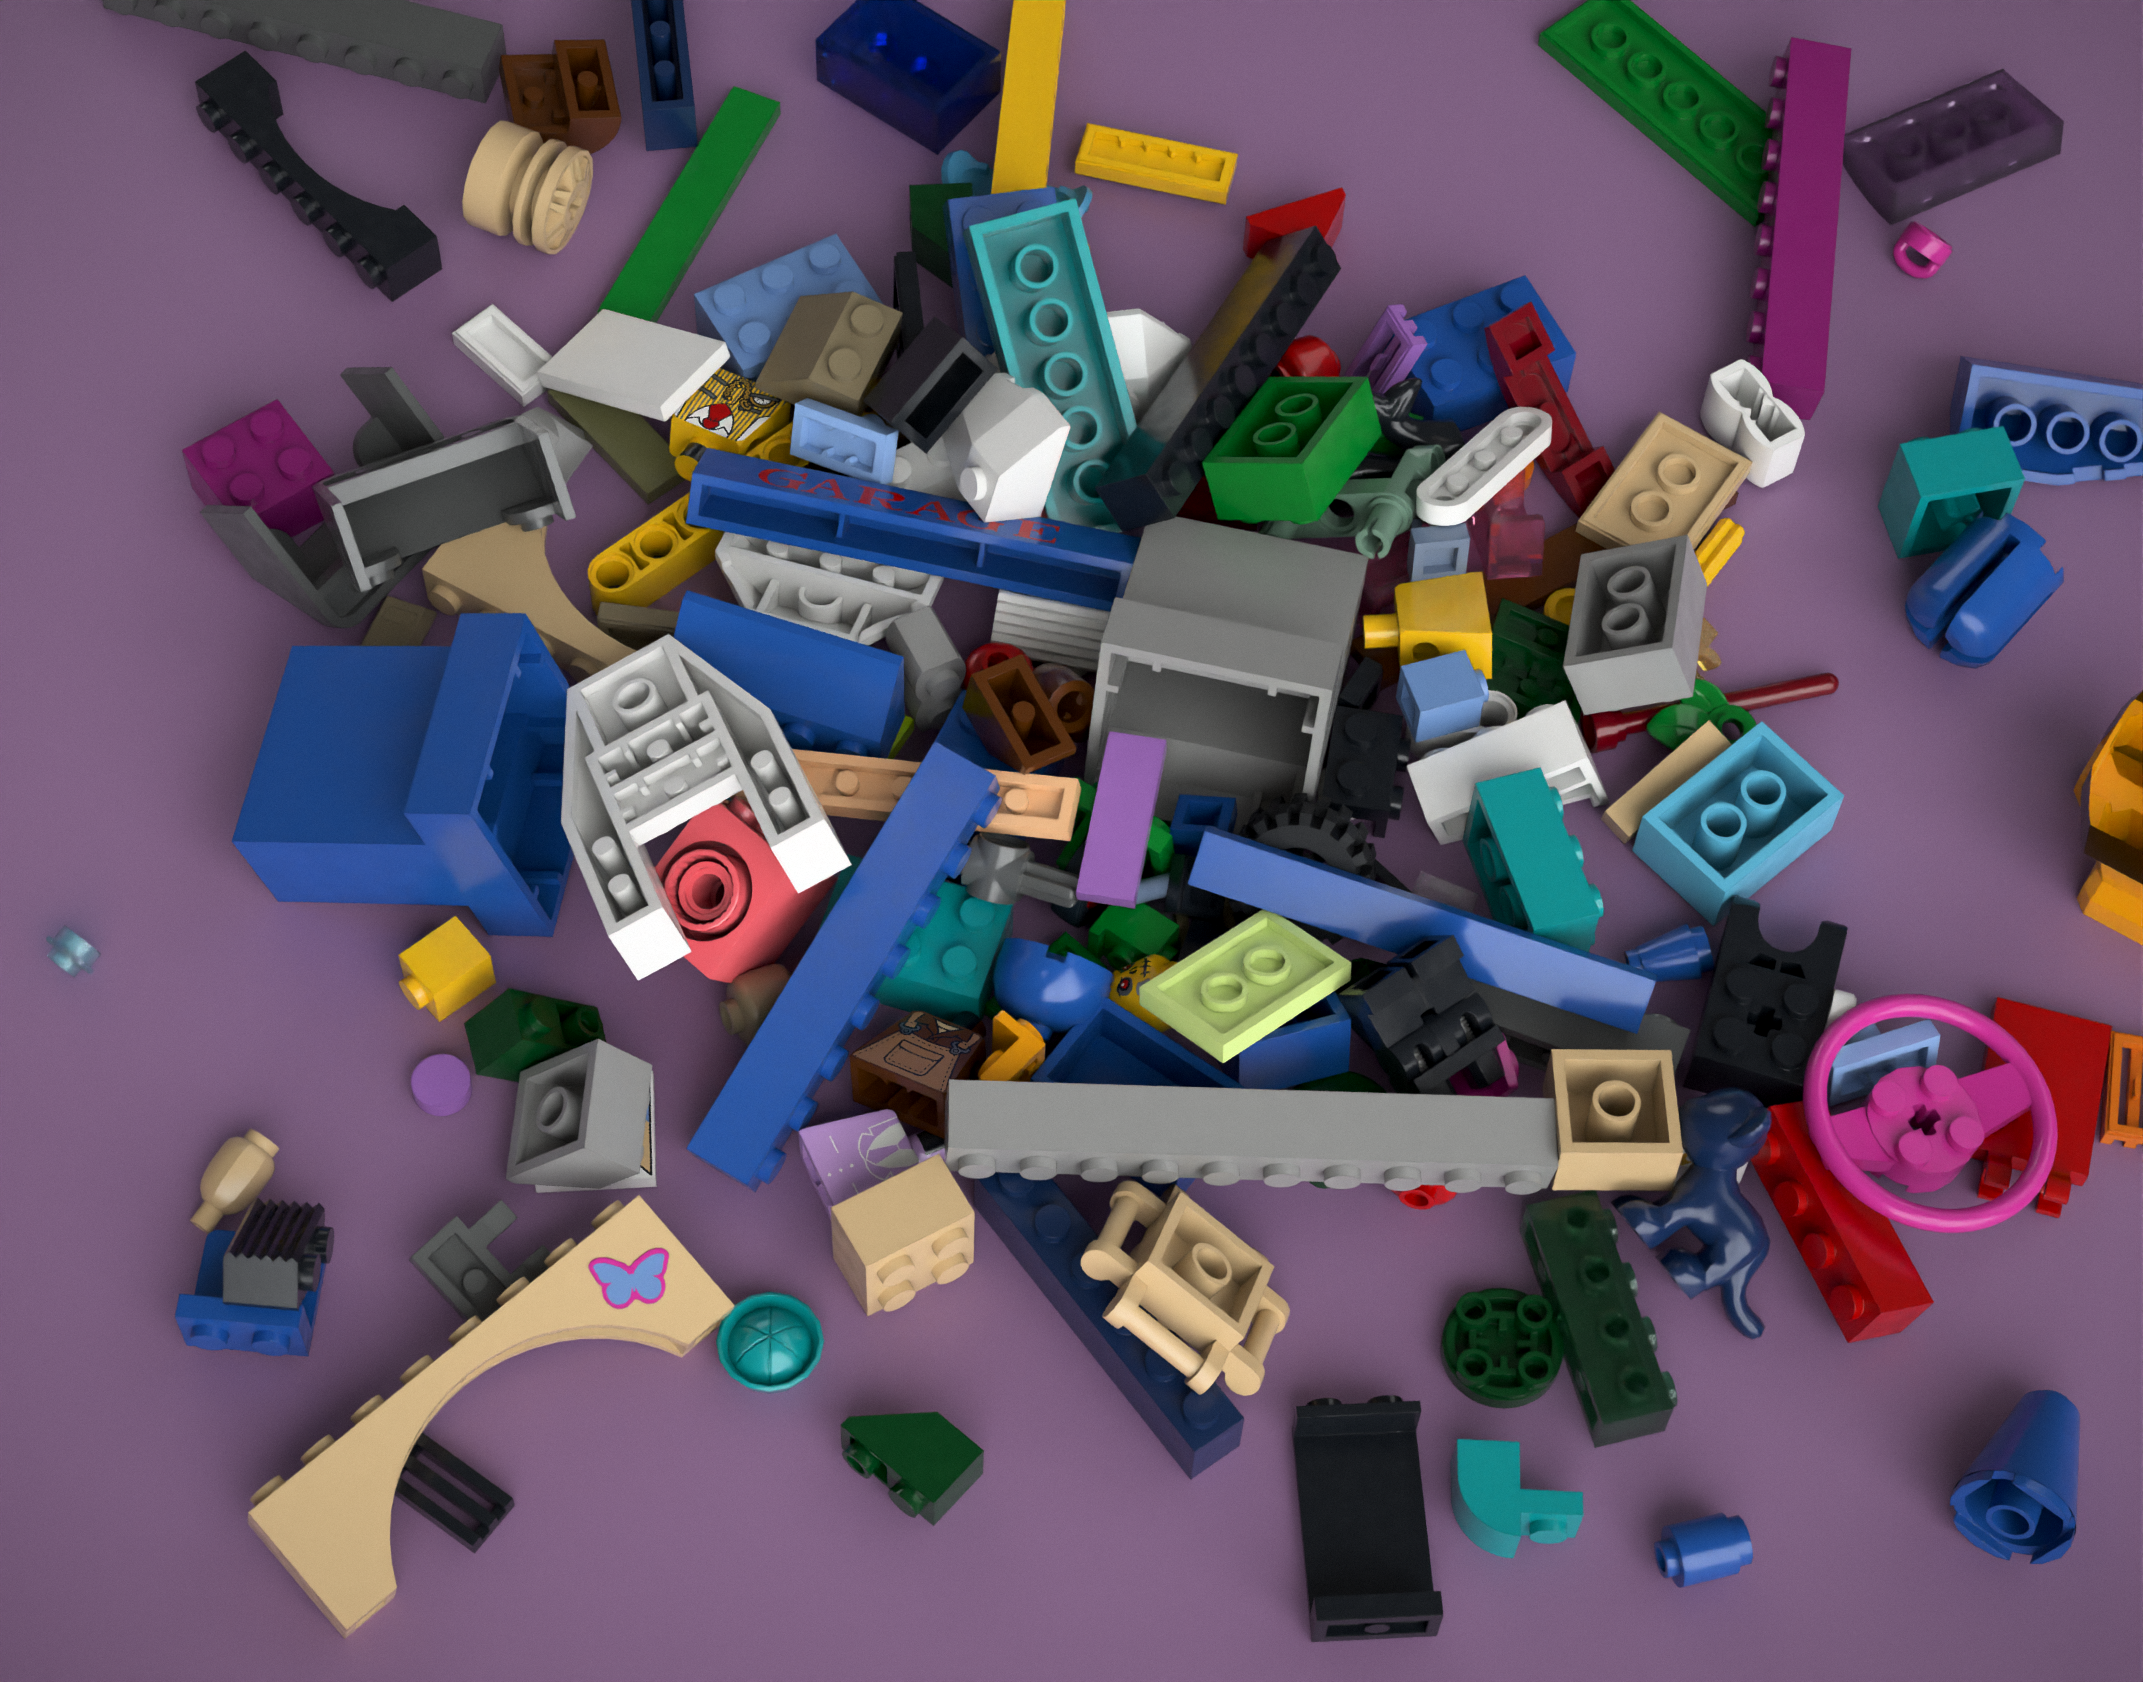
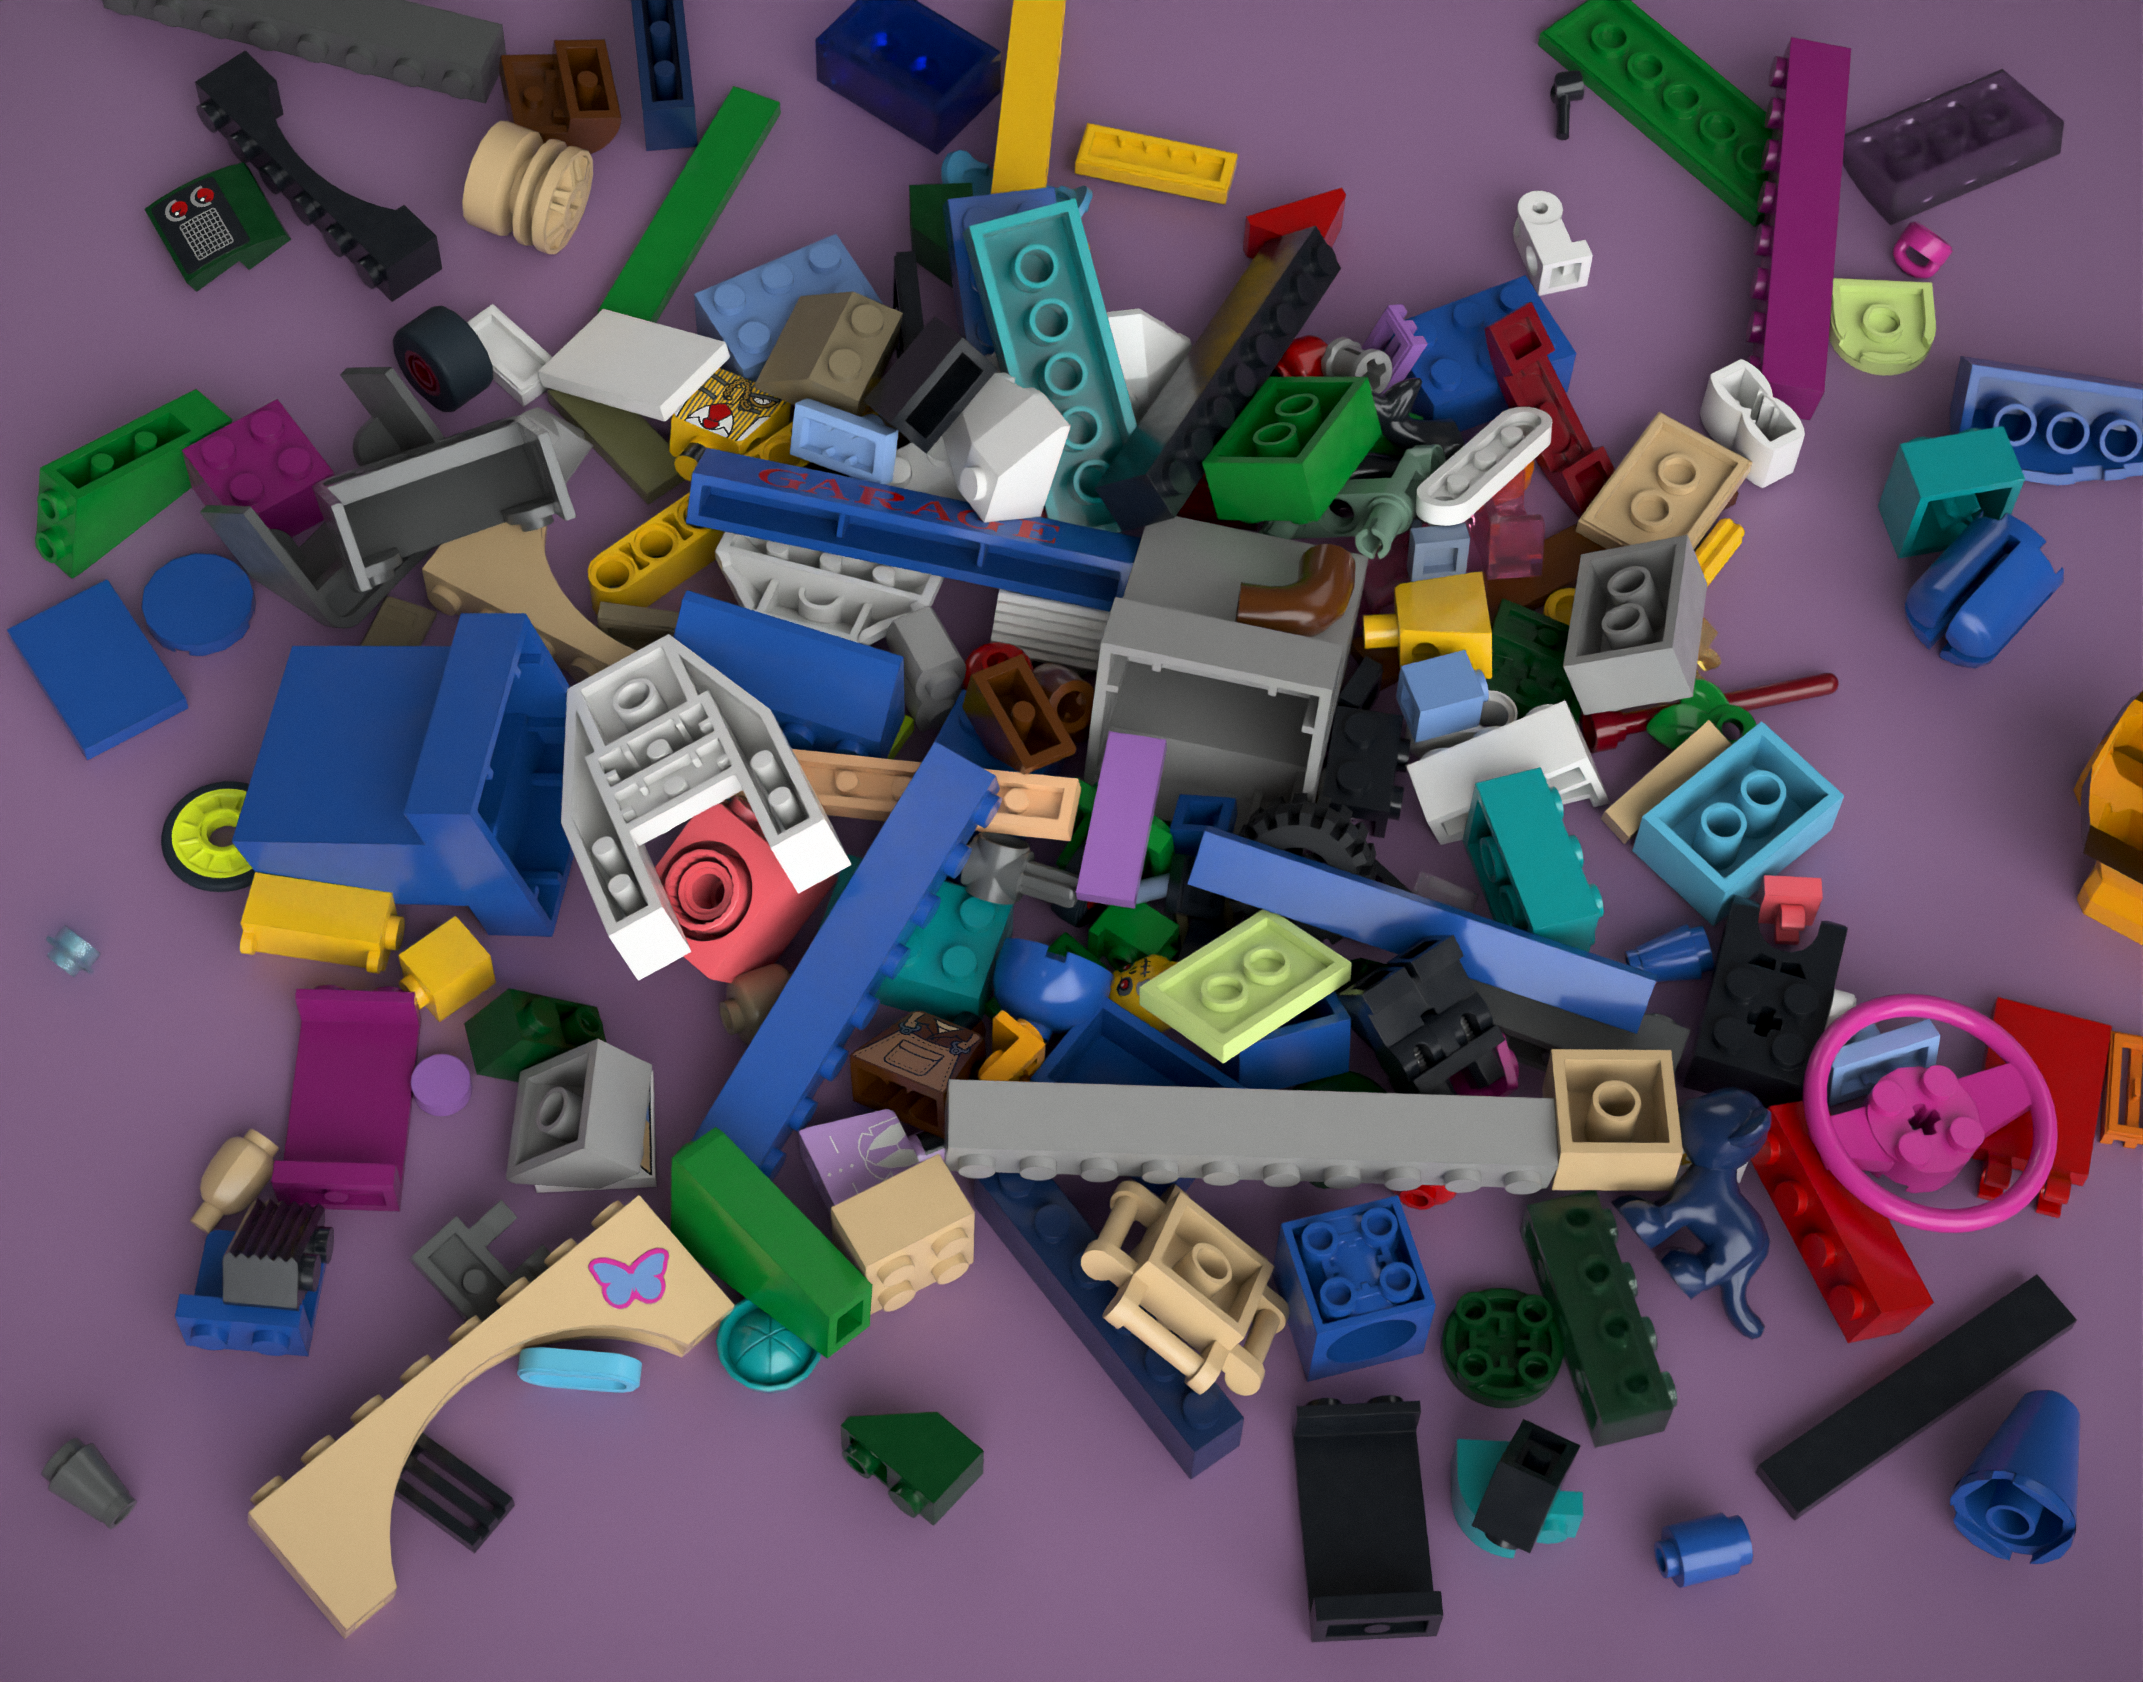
none -> blue tile [7,579,189,760]
none -> green slope [35,389,232,579]
none -> dark grey cone [41,1437,137,1529]
none -> blue tile [141,553,256,656]
none -> slope [144,162,292,291]
none -> neon yellow wheel [161,781,255,892]
none -> yellow brick [240,872,405,974]
none -> magenta panel [271,985,422,1212]
none -> black wheel [393,306,493,412]
none -> medium azure tile [517,1347,642,1393]
none -> green slope [671,1127,872,1359]
none -> reddish brown cylinder [1235,544,1356,637]
none -> blue brick [1272,1195,1436,1382]
none -> light grey bush [1321,337,1392,393]
none -> black slope [1472,1419,1581,1553]
none -> white leg [1513,191,1593,296]
none -> black hand [1550,70,1584,140]
none -> coral tile [1755,875,1823,945]
none -> black tile [1755,1274,2077,1521]
none -> yellowish green tile [1829,278,1936,376]

